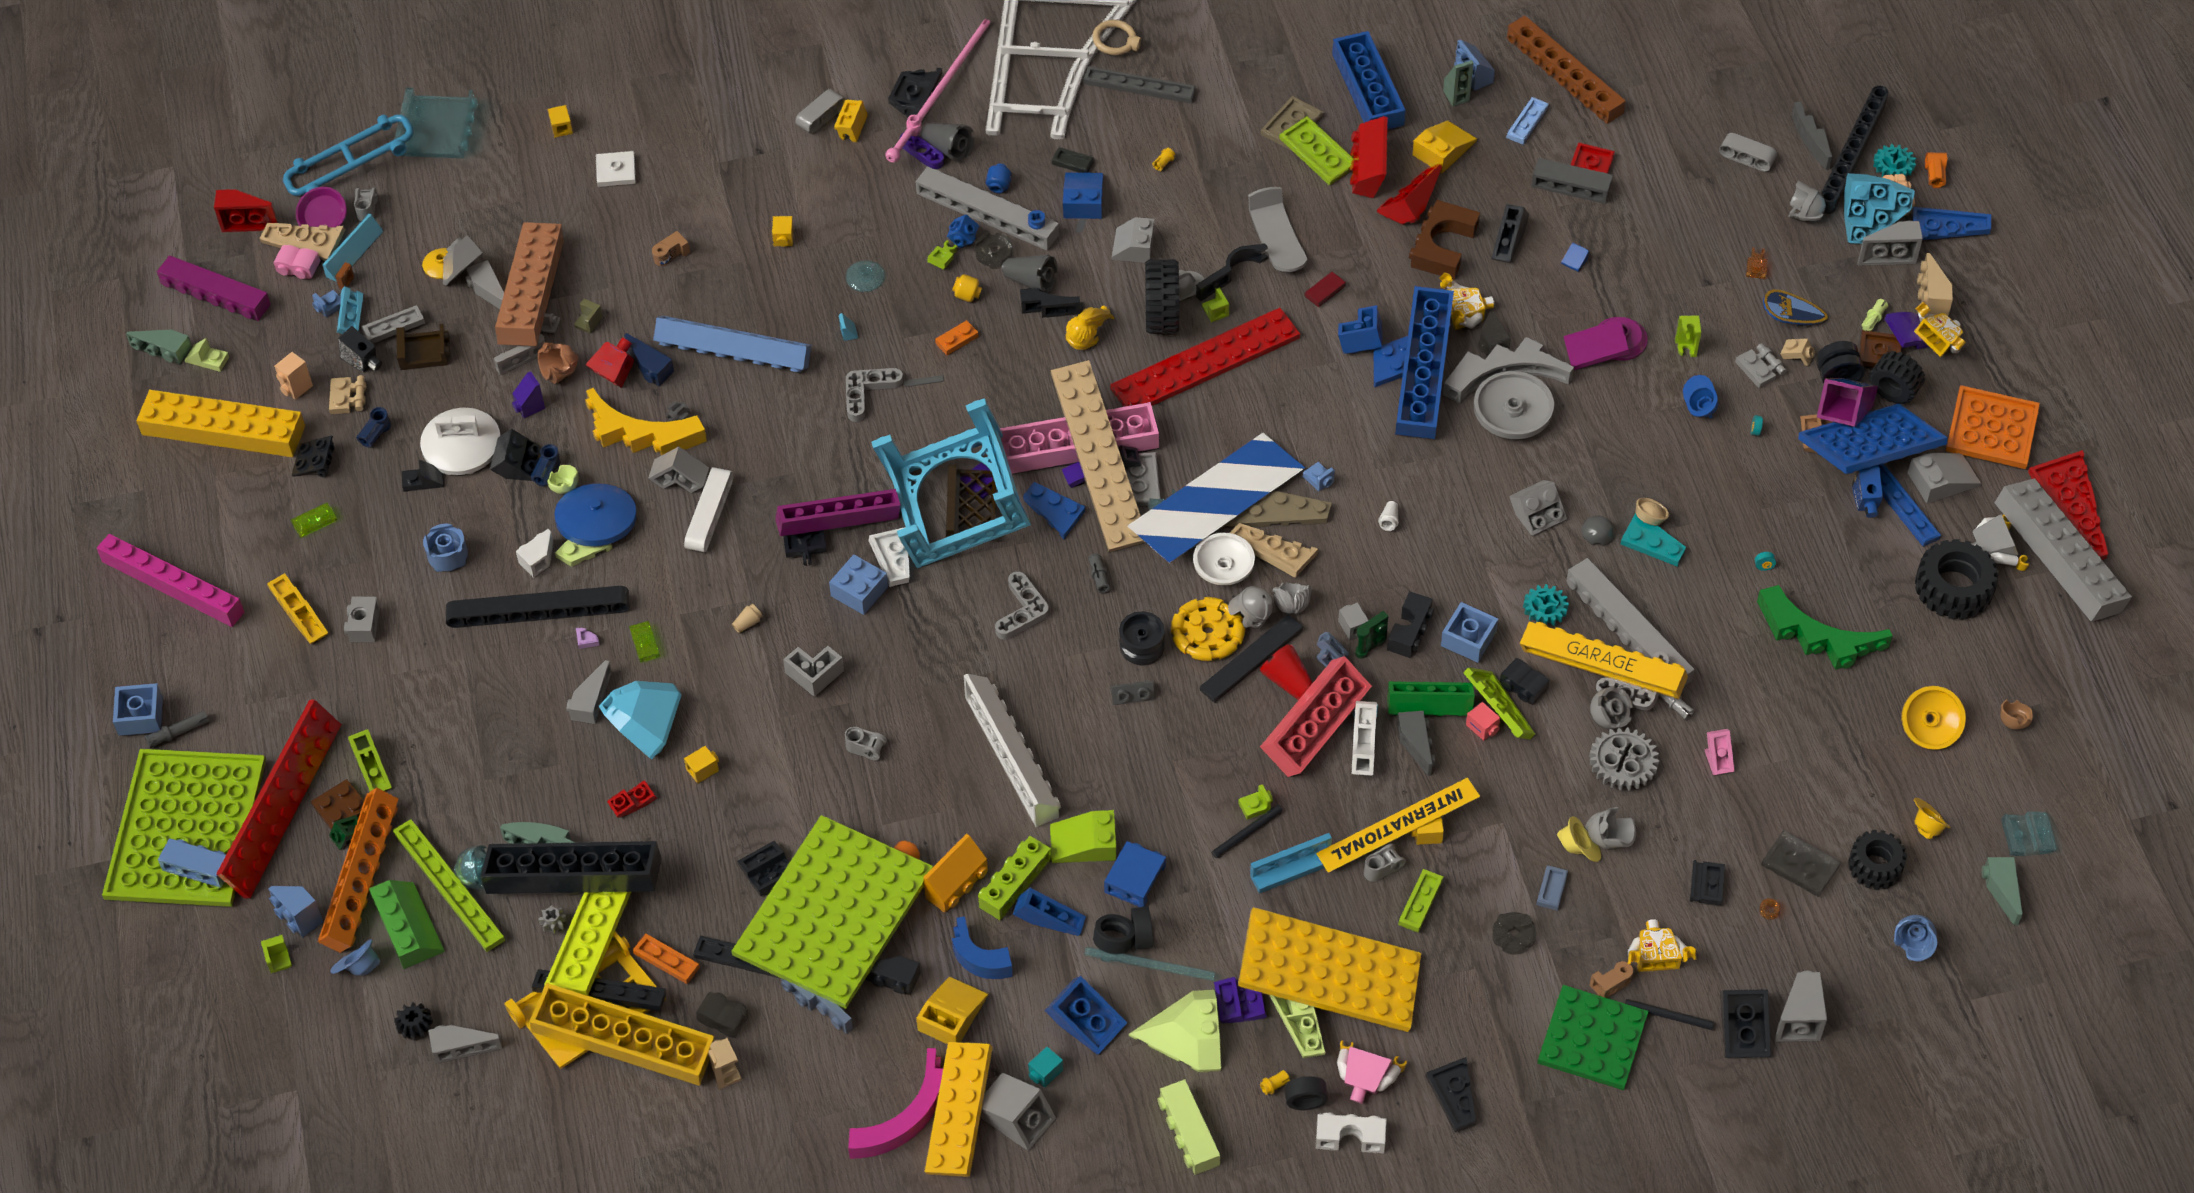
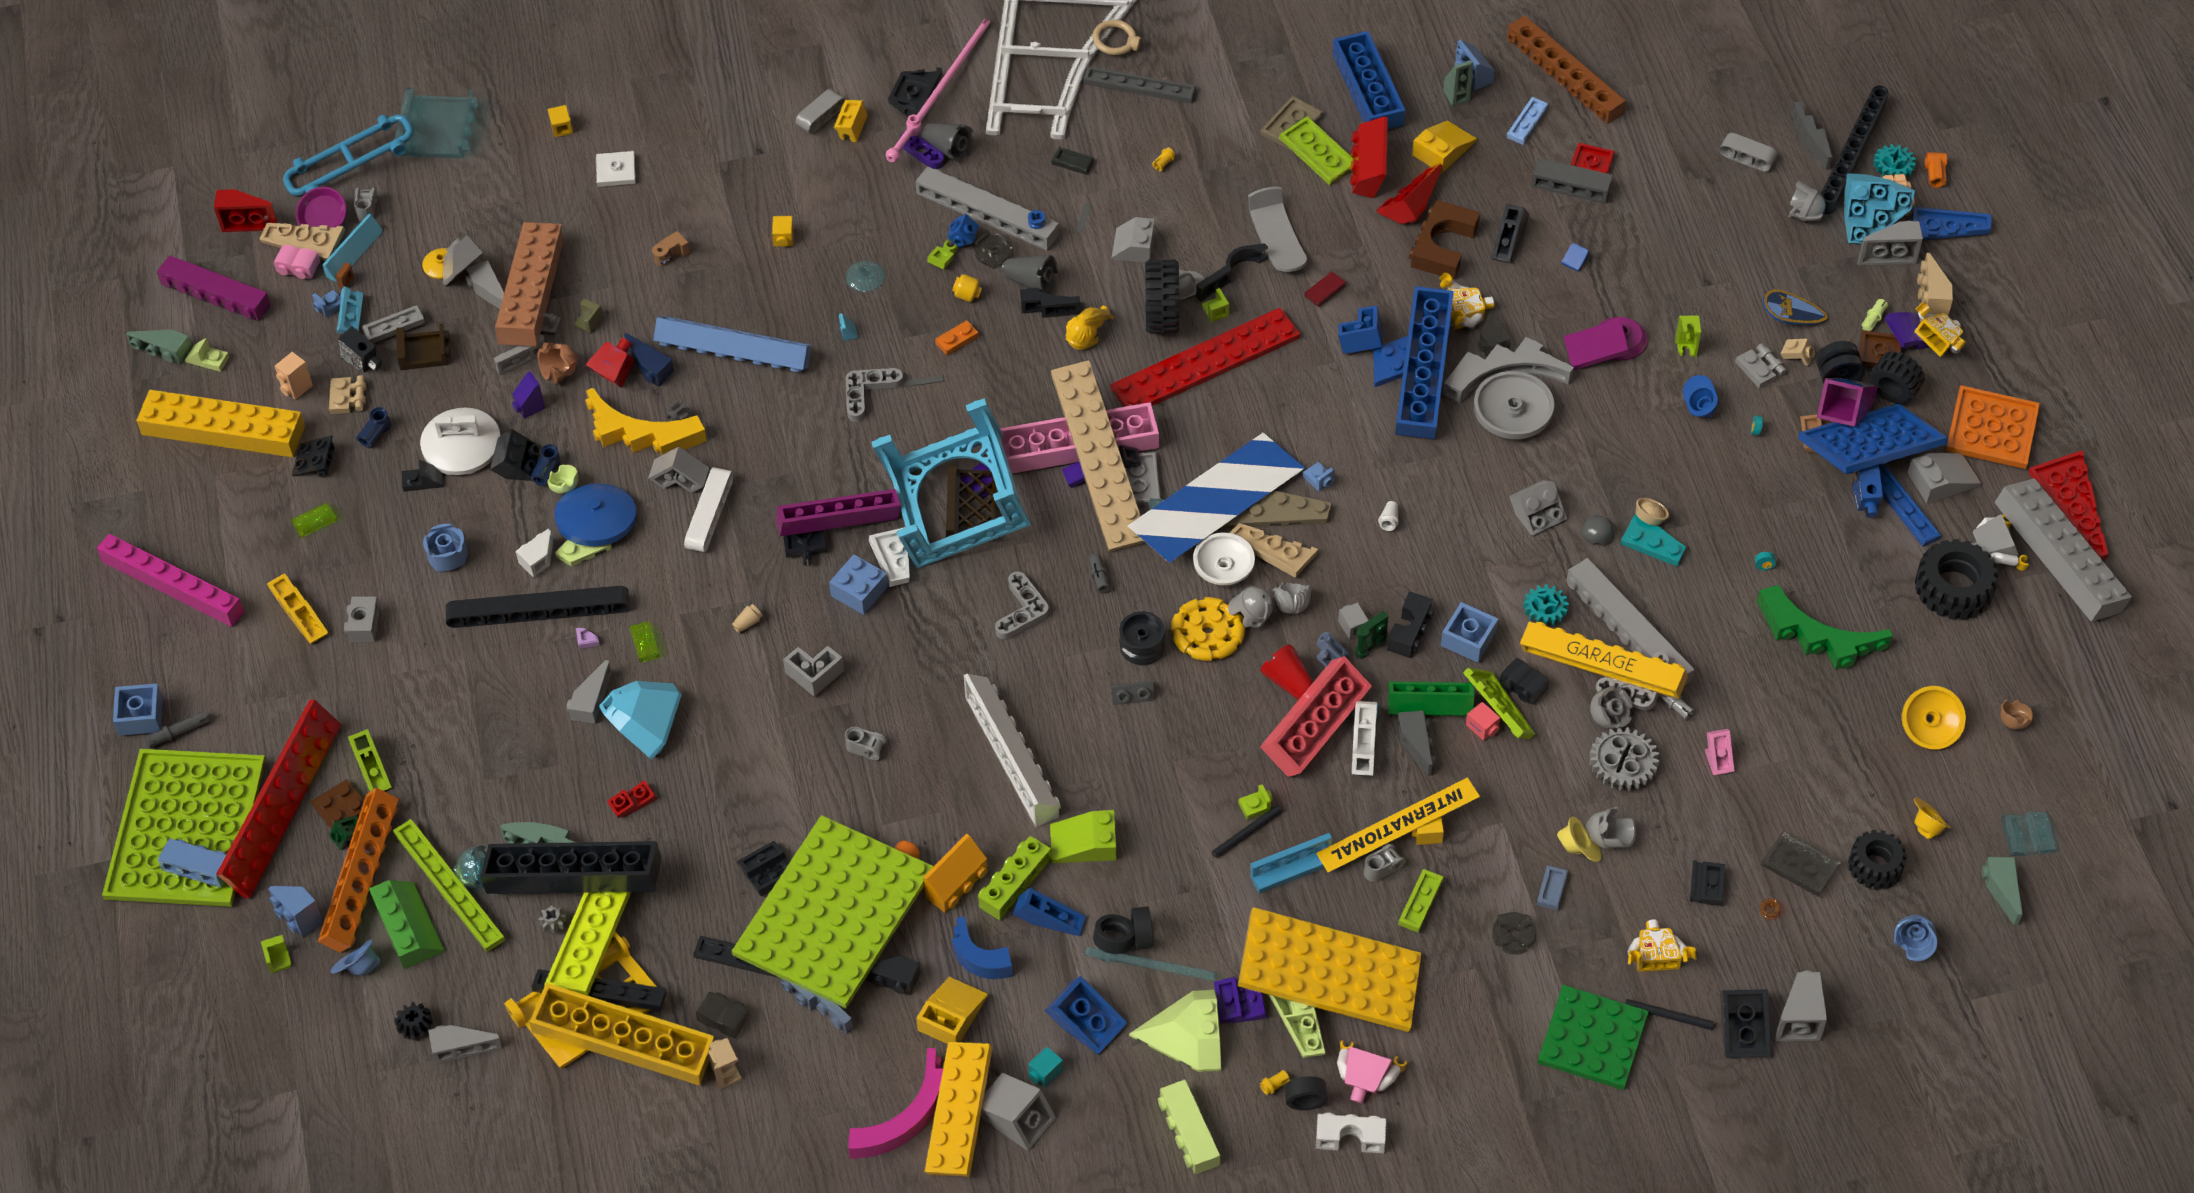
orange plate [633,934,700,984] -> none
yellow brick [684,746,719,784] -> none
blue head [985,164,1012,193] -> none
blue wing [1023,482,1085,539] -> none
blue slope [1063,173,1103,219] -> none
blue panel [1104,841,1166,907] -> none
black tile [1200,614,1303,703] -> none
black wing [1426,1057,1476,1133] -> none
medium nougat leg [1589,961,1633,998] -> none
clear orange plate [1746,247,1768,279] -> none

